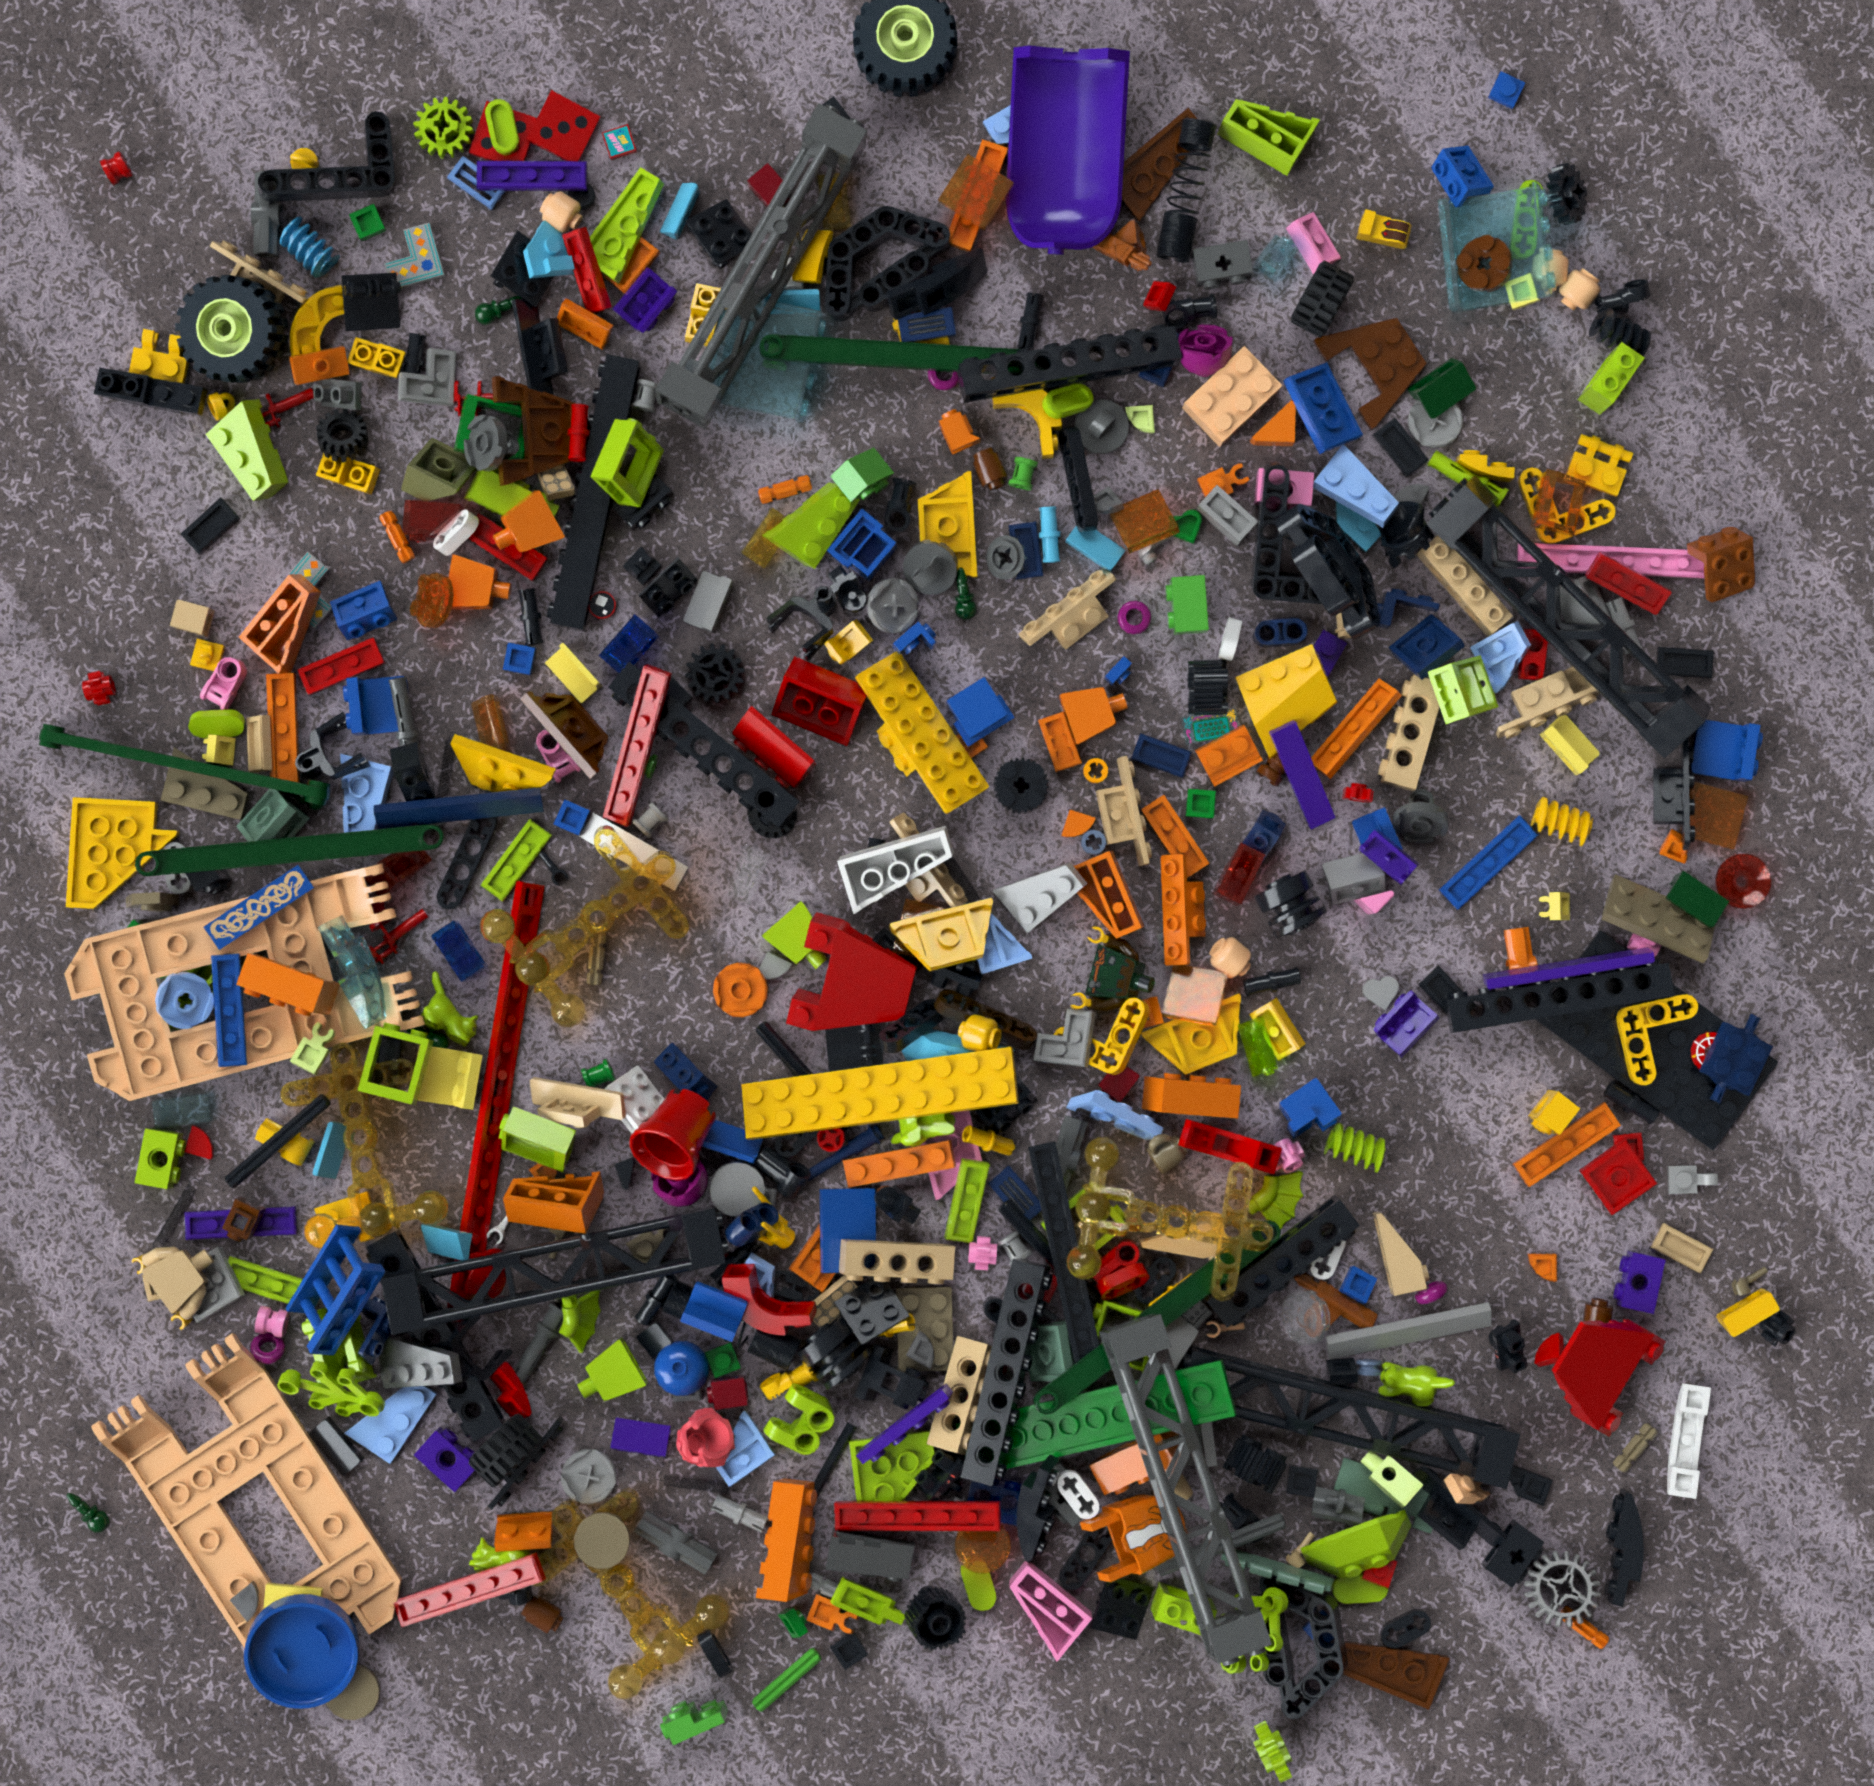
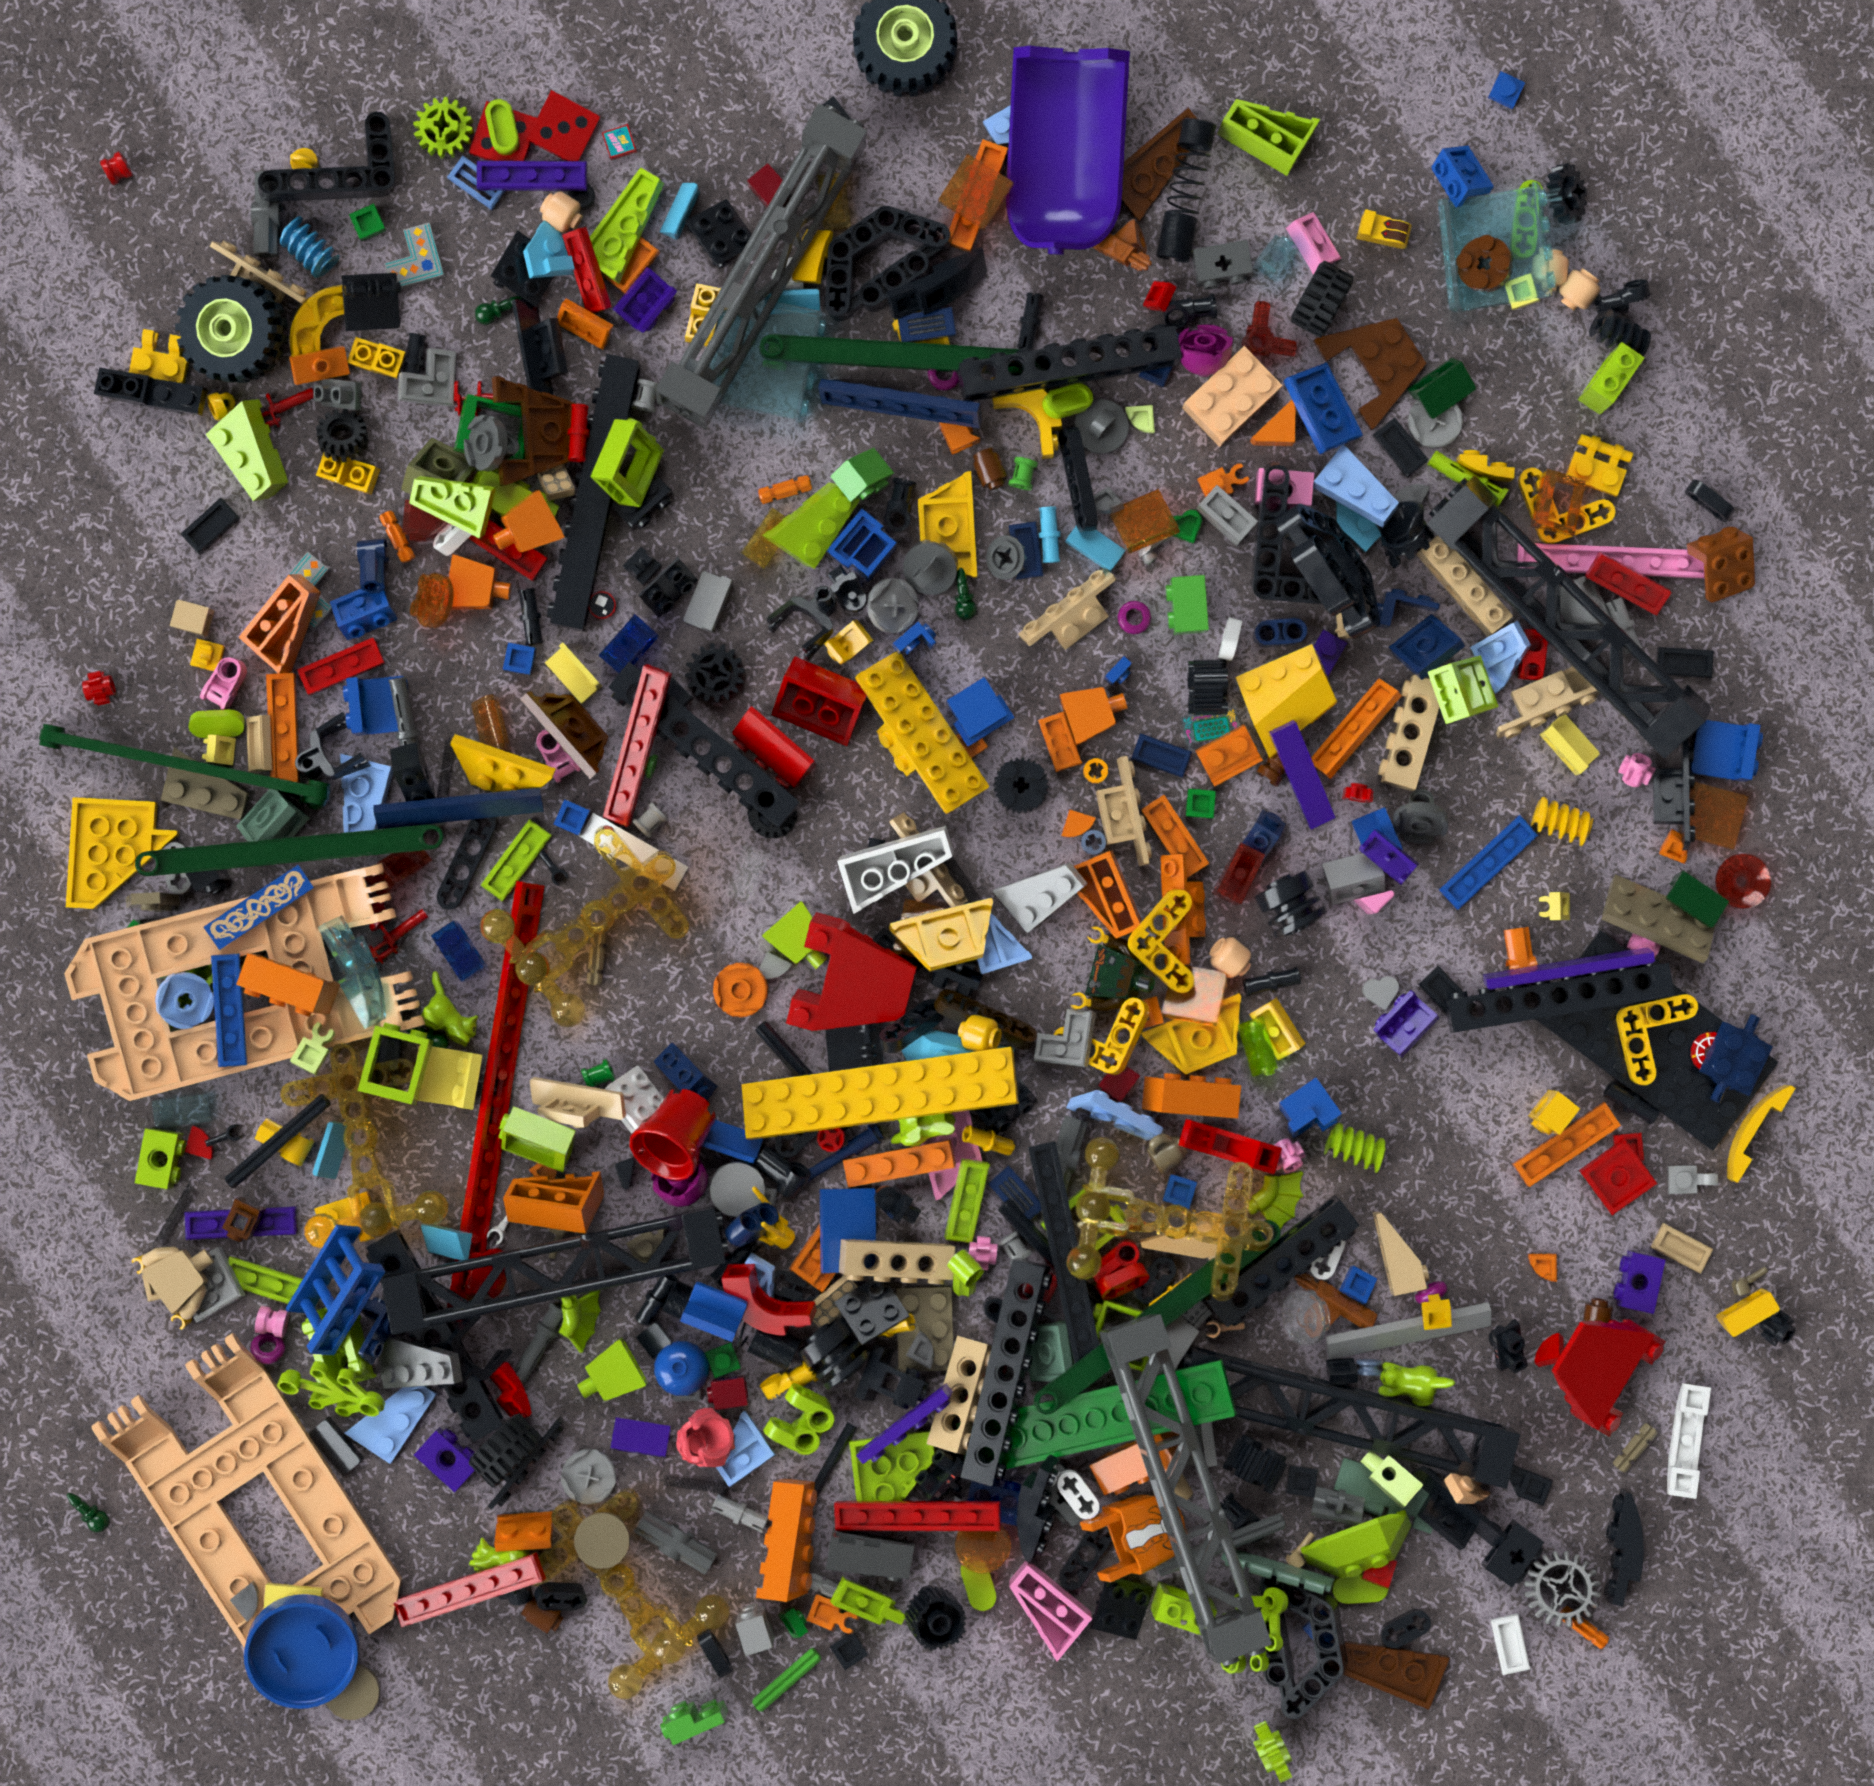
none -> black hand [205,1124,245,1147]
none -> dark blue piece [357,539,389,594]
none -> lime wing [409,476,496,538]
none -> black beam [534,1582,587,1611]
none -> light grey brick [735,1603,775,1656]
none -> dark blue plate [818,379,983,429]
none -> lime piece [947,1250,984,1297]
none -> yellow beam [1128,889,1194,993]
none -> blue plate [1162,1174,1197,1209]
none -> clear red axle [1241,301,1297,357]
none -> yellow tile [1421,1294,1452,1330]
none -> white tile [1490,1613,1530,1675]
none -> bright pink gear [1618,753,1656,787]
none -> black beam [1685,479,1735,522]
none -> yellow slope [1727,1085,1796,1183]

